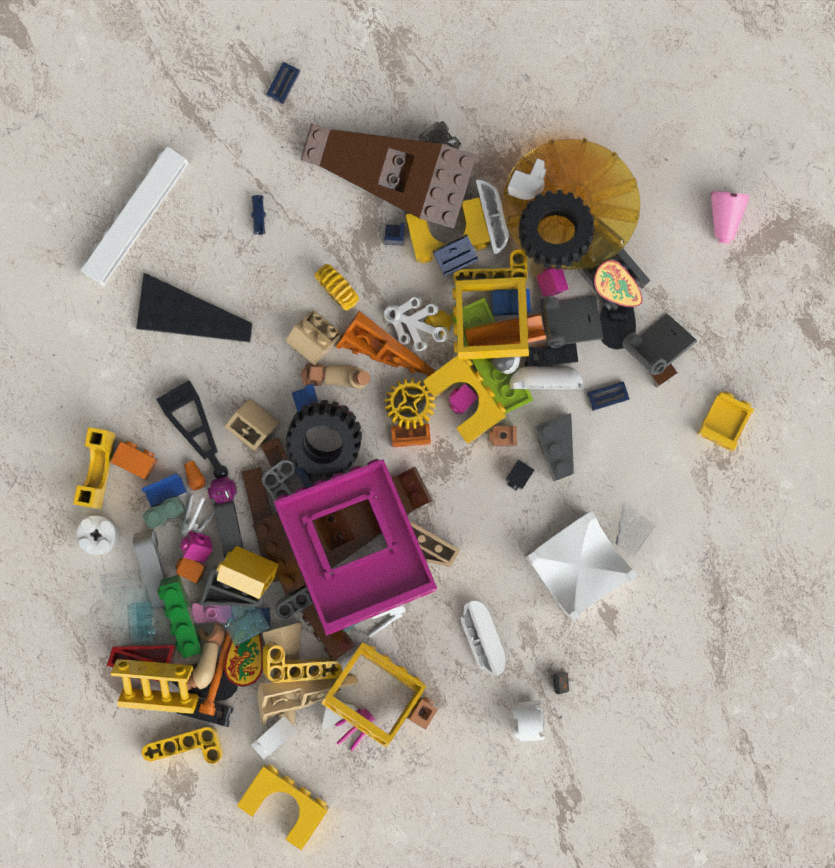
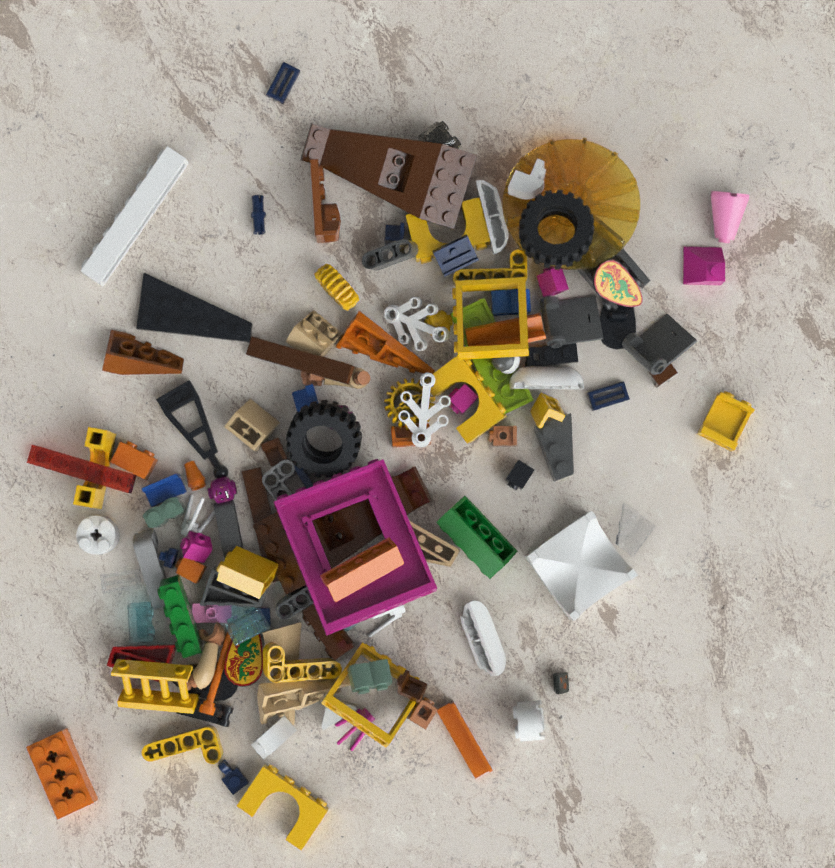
none -> orange brick [26,728,98,820]
none -> clear red plate [27,444,137,494]
none -> dark orange wedge [102,330,184,375]
none -> dark blue plate [158,548,179,568]
none -> dark blue plate [218,759,249,795]
none -> reddish brown tile [246,337,354,385]
none -> dark orange plate [310,159,341,243]
none -> panel [320,537,404,602]
none -> sand green brick [347,659,393,695]
none -> dark grey beam [362,239,419,271]
none -> reddish brown bracket [396,670,428,703]
none -> white plant [398,372,451,448]
none -> green brick [436,496,518,579]
none -> orange panel [437,700,493,779]
none -> yellow panel [530,392,566,428]
none -> dark pink slope [683,247,725,285]

